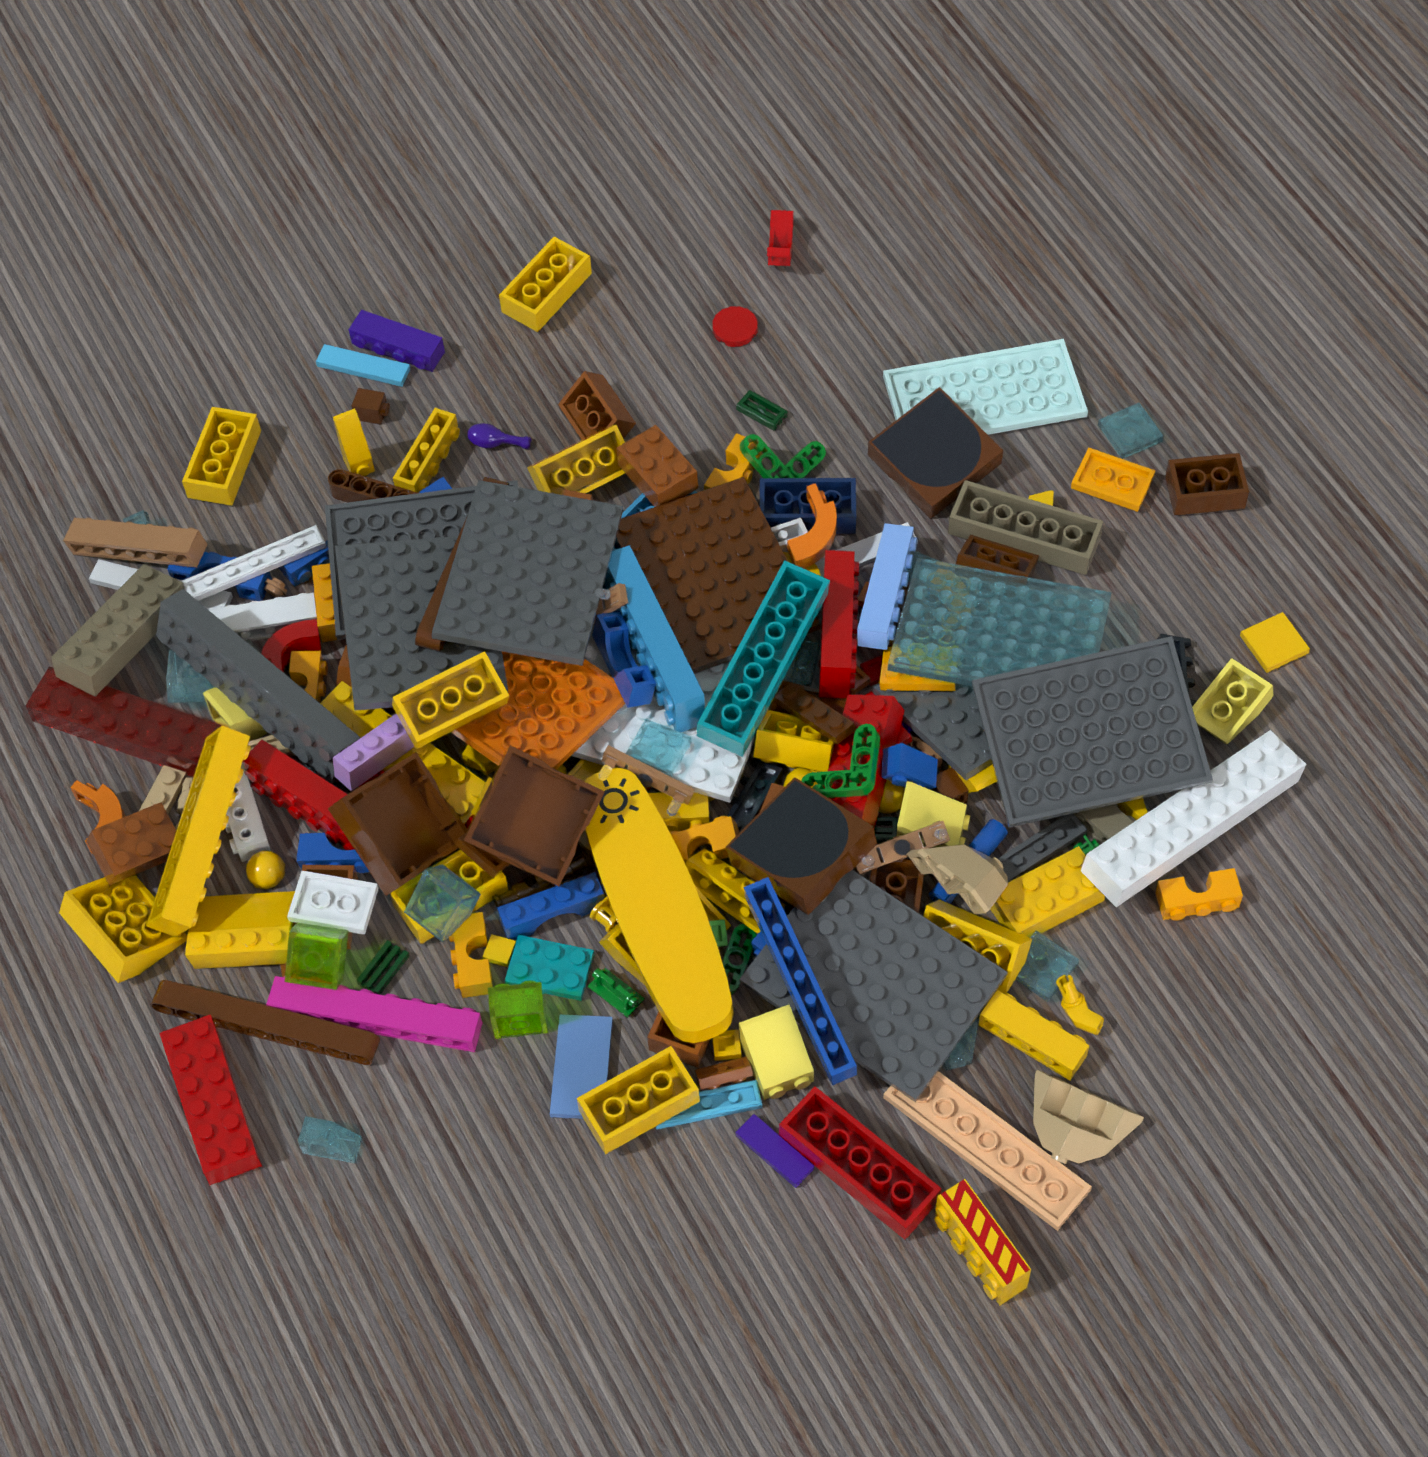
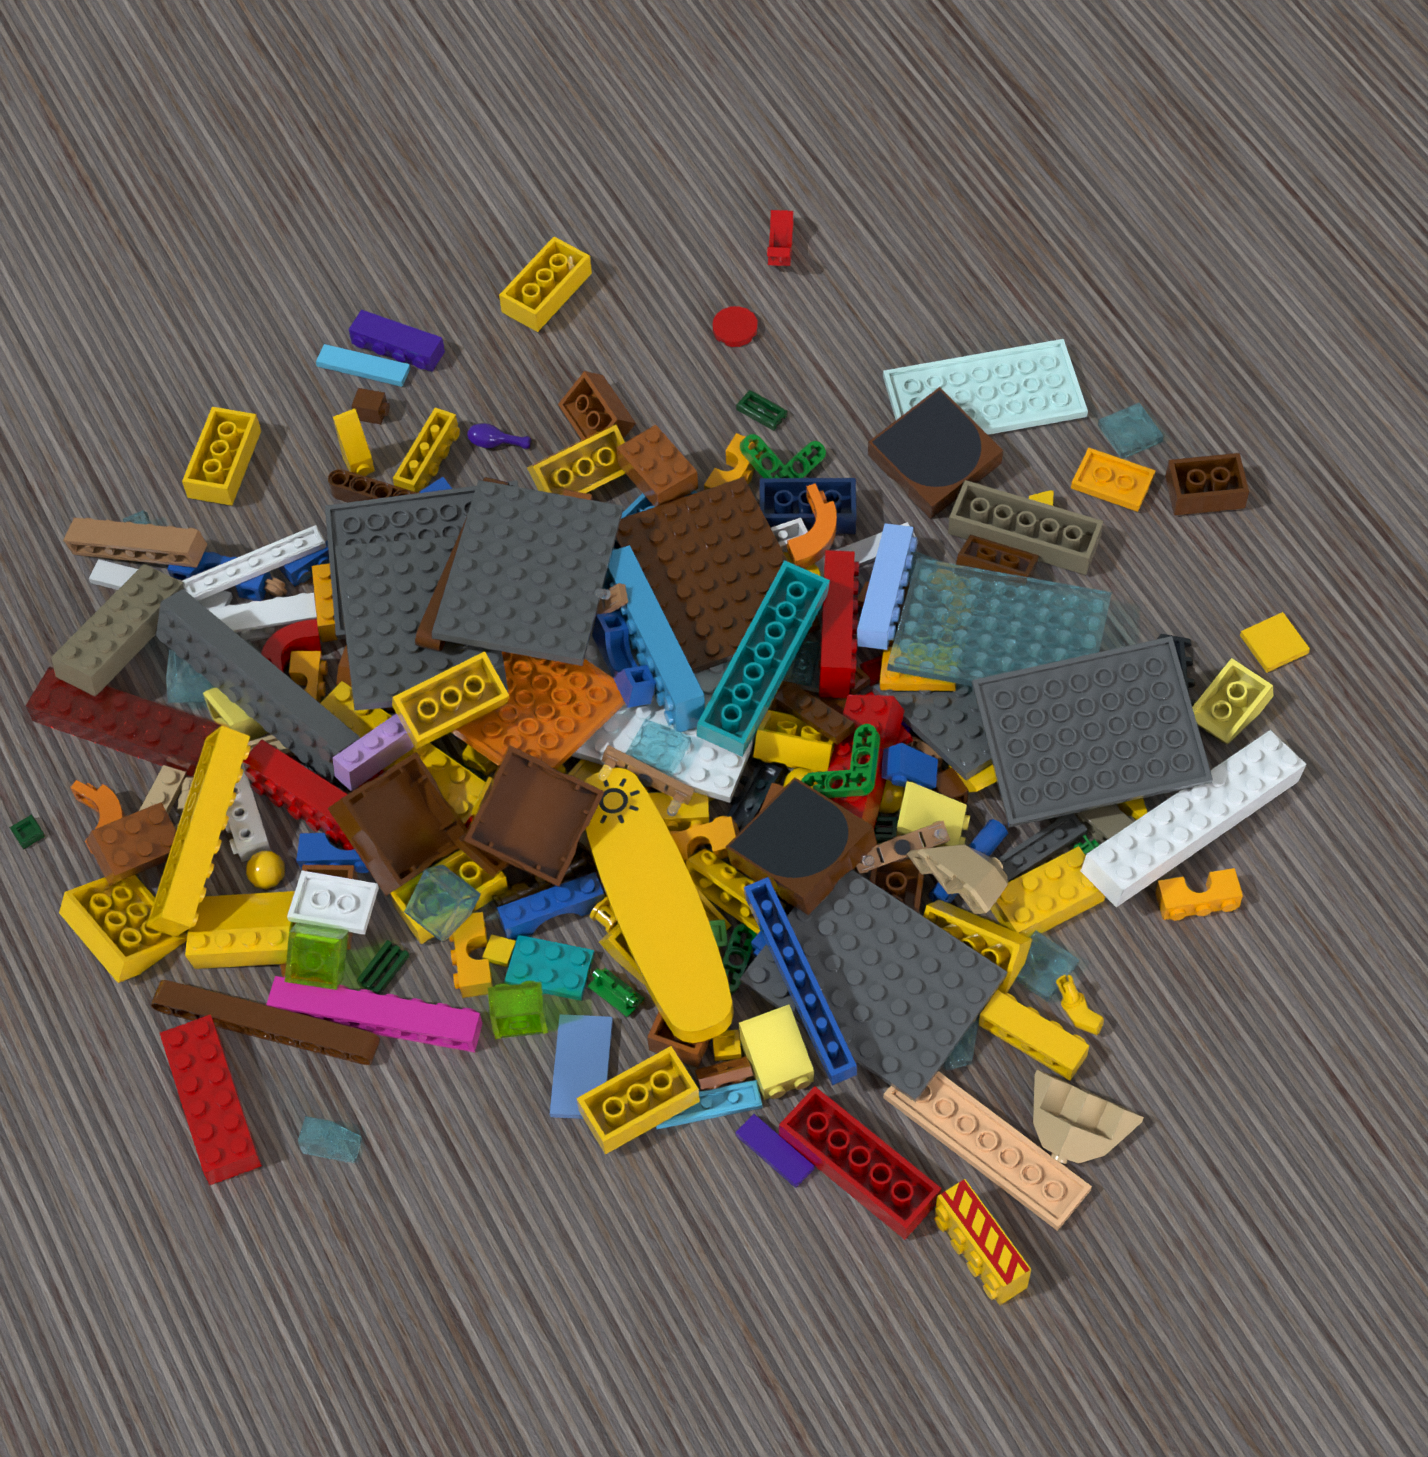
none -> dark green tile [9,814,46,849]

